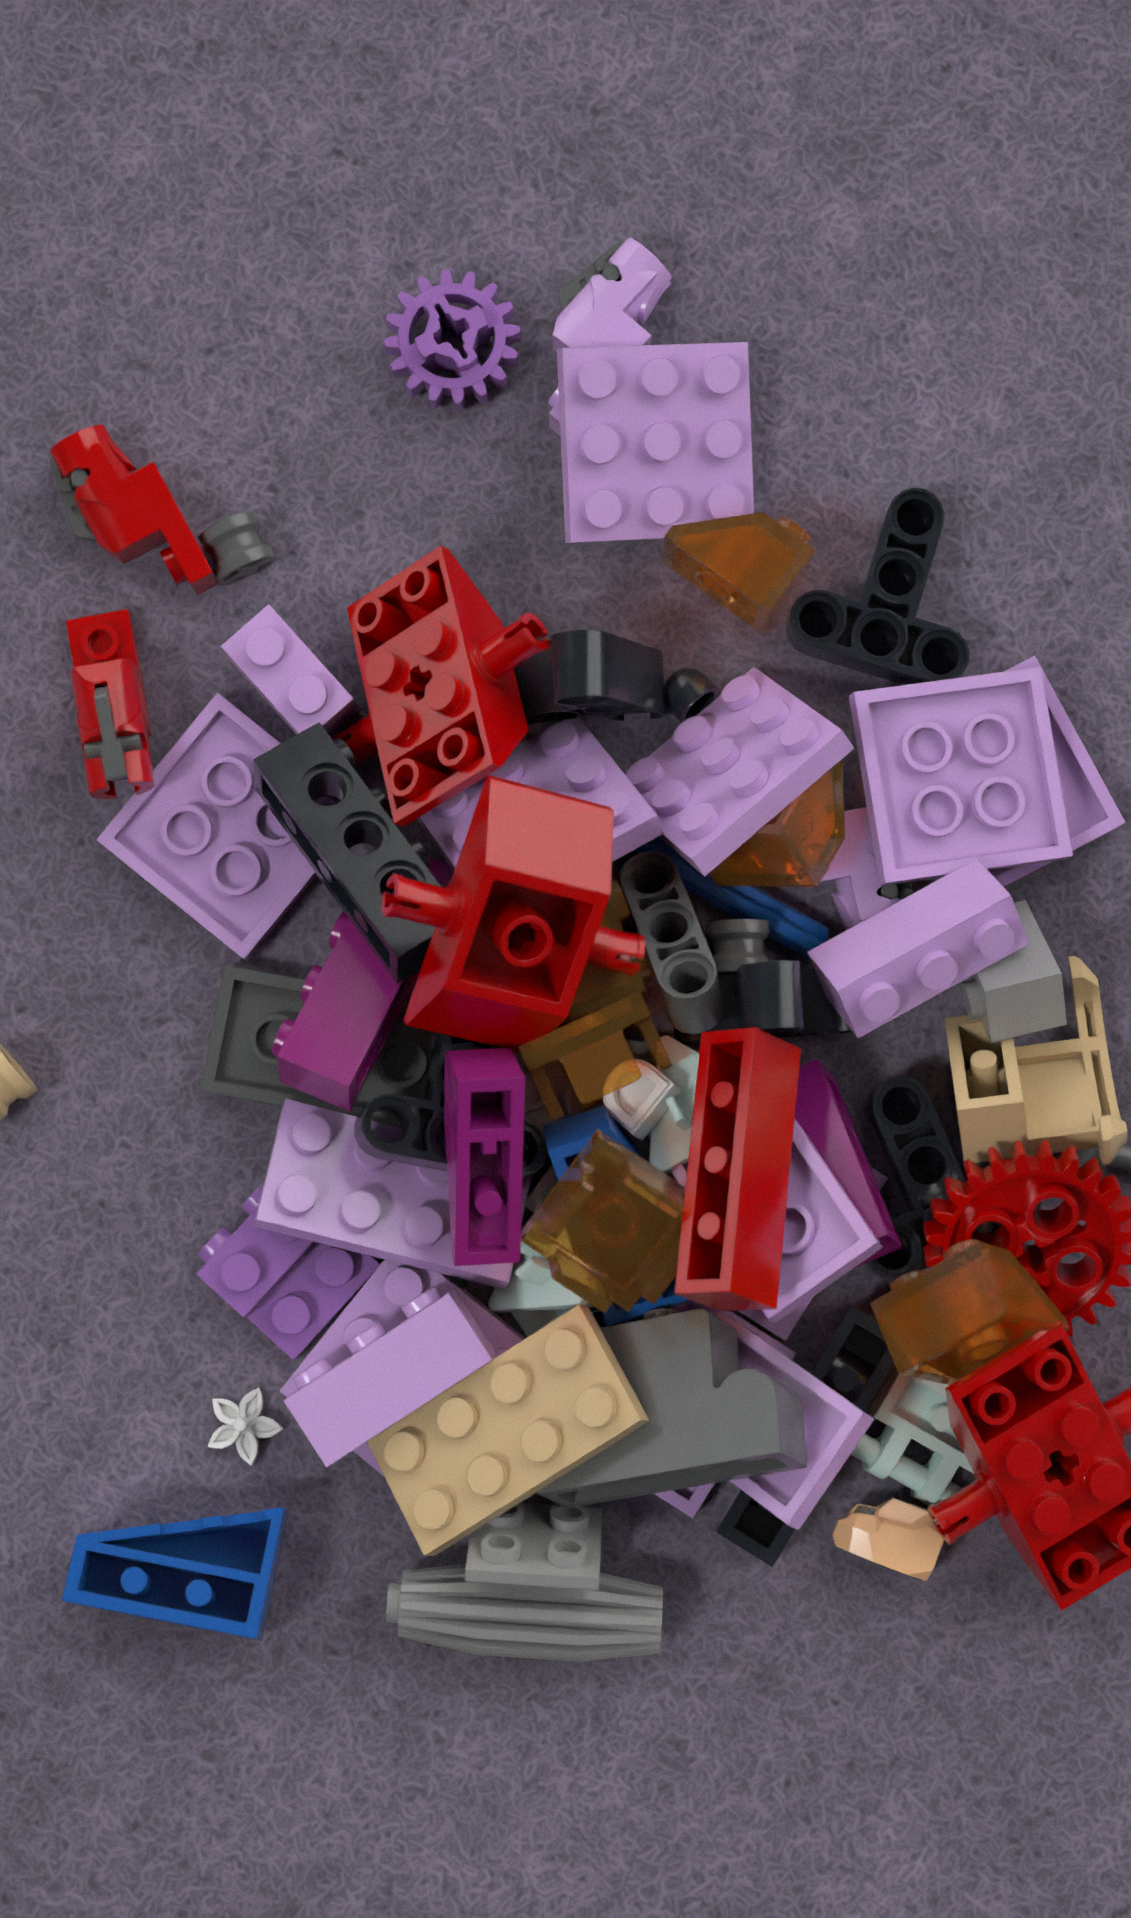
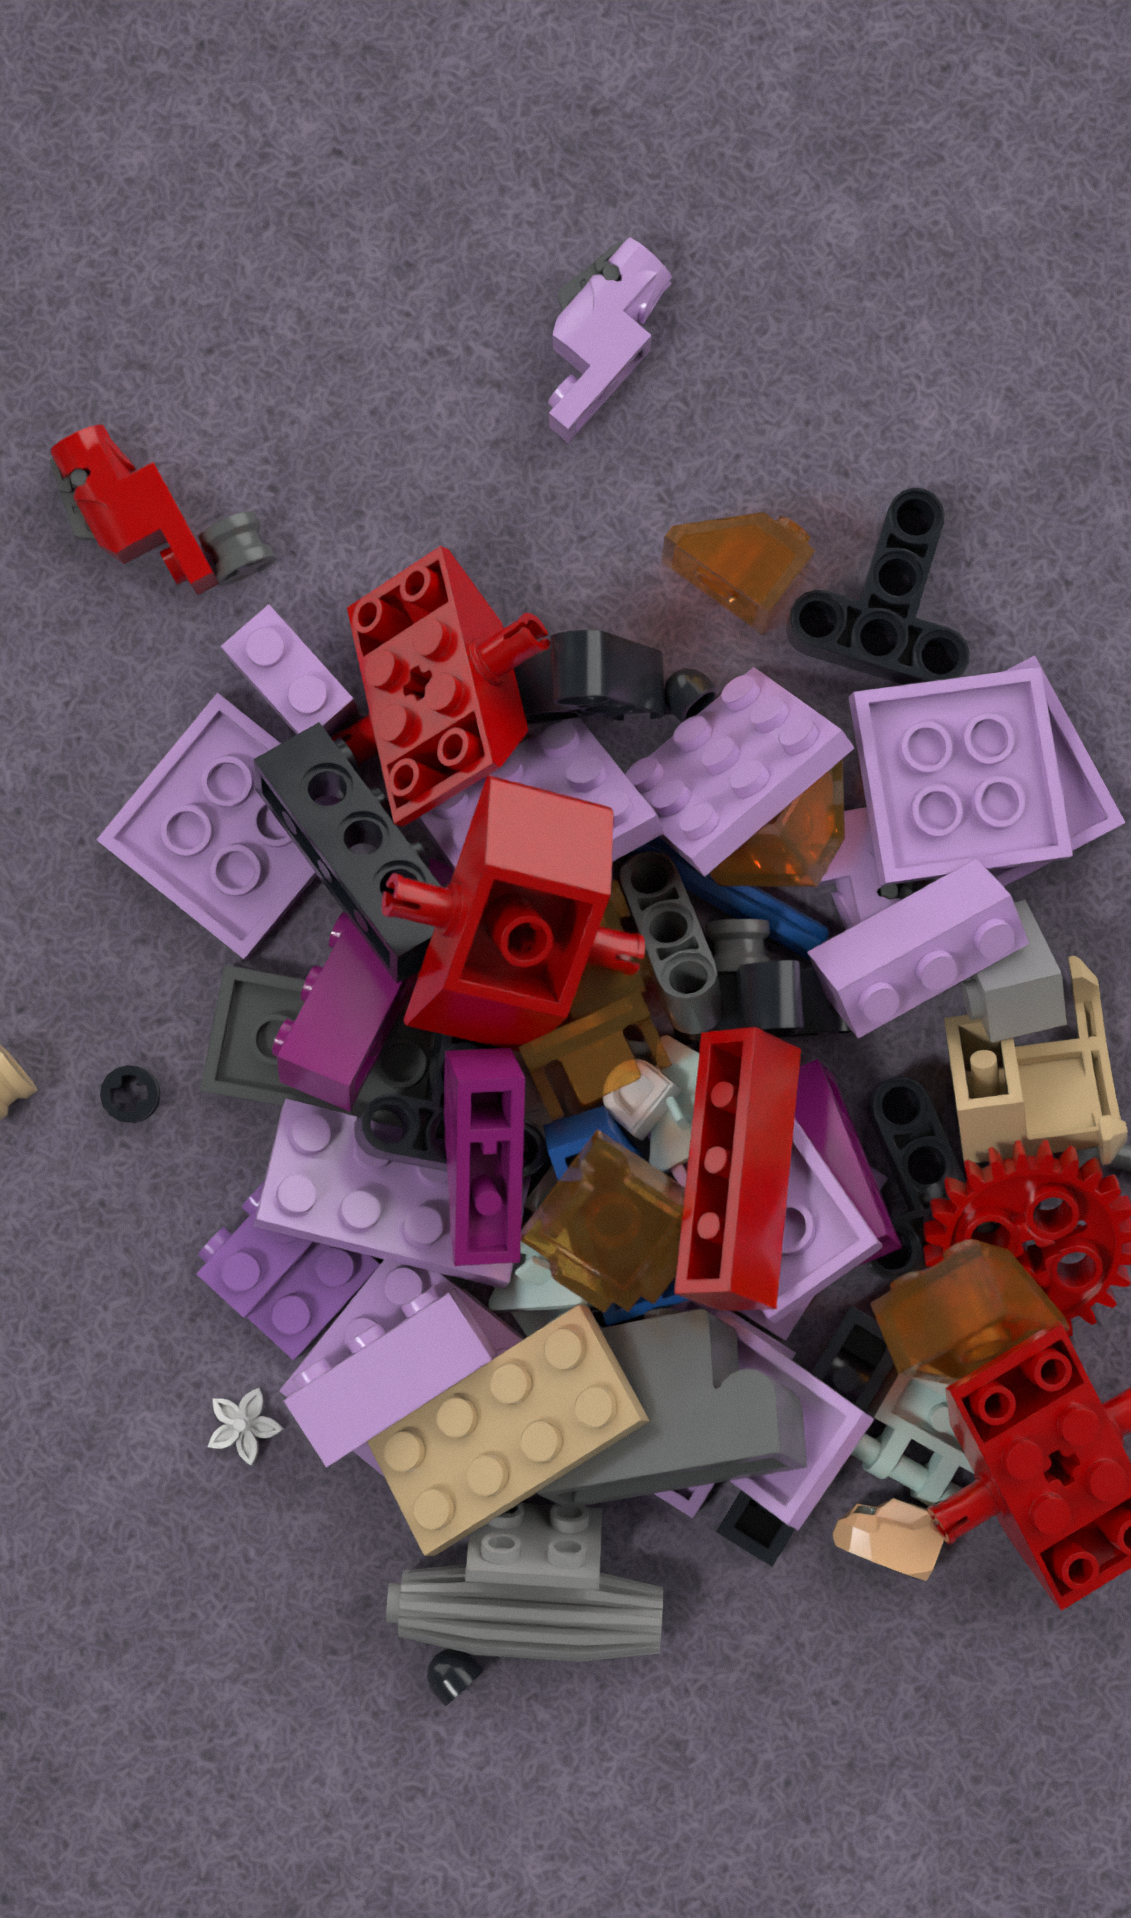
blue wedge [62,1507,289,1641] -> none
red plate [66,609,155,799] -> none
medium lavender gear [384,269,521,411] -> none
lavender plate [557,342,755,543] -> none
none -> black bush [100,1065,161,1123]
none -> black hinge [427,1649,484,1706]

